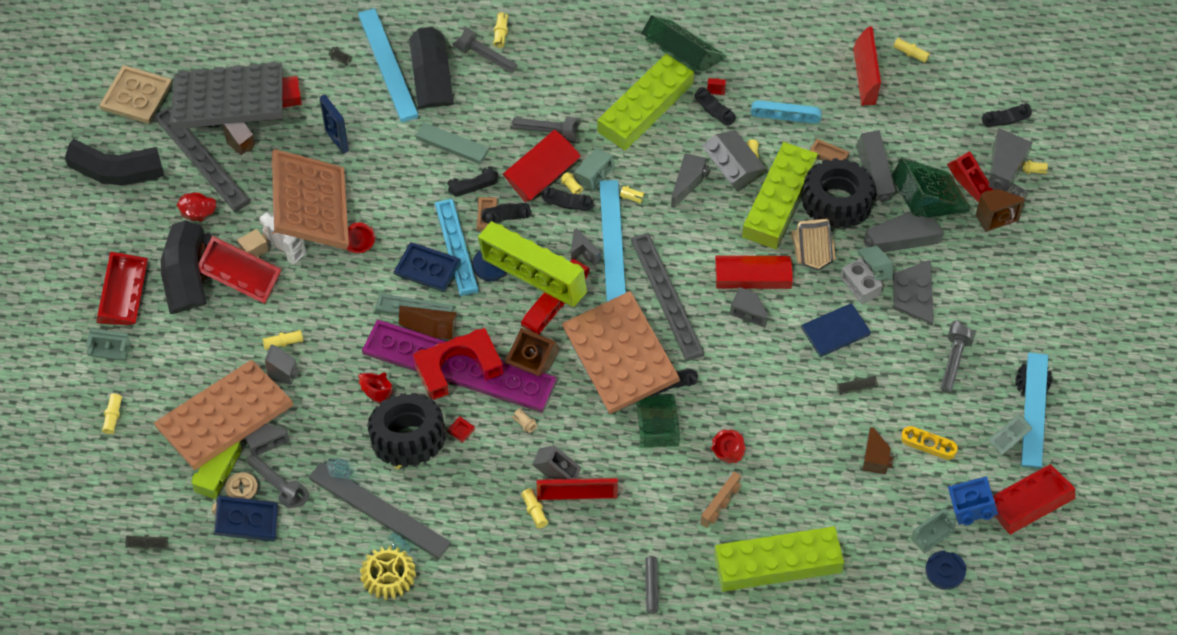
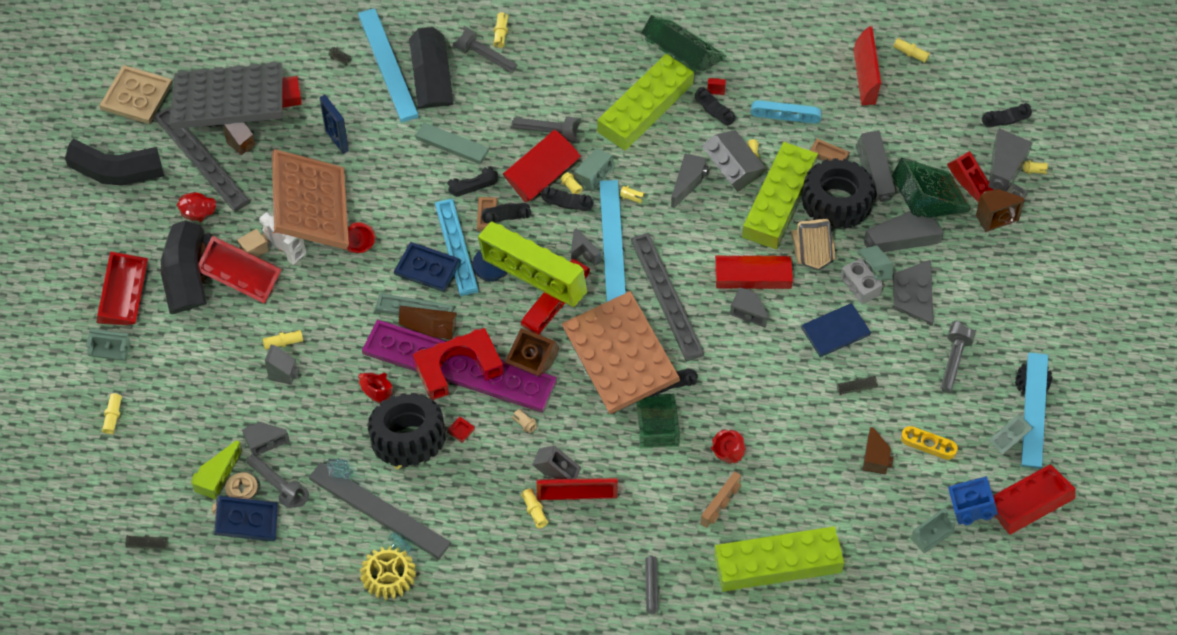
nougat plate [154,359,293,471] -> none
dark blue tile [925,551,966,590] -> none

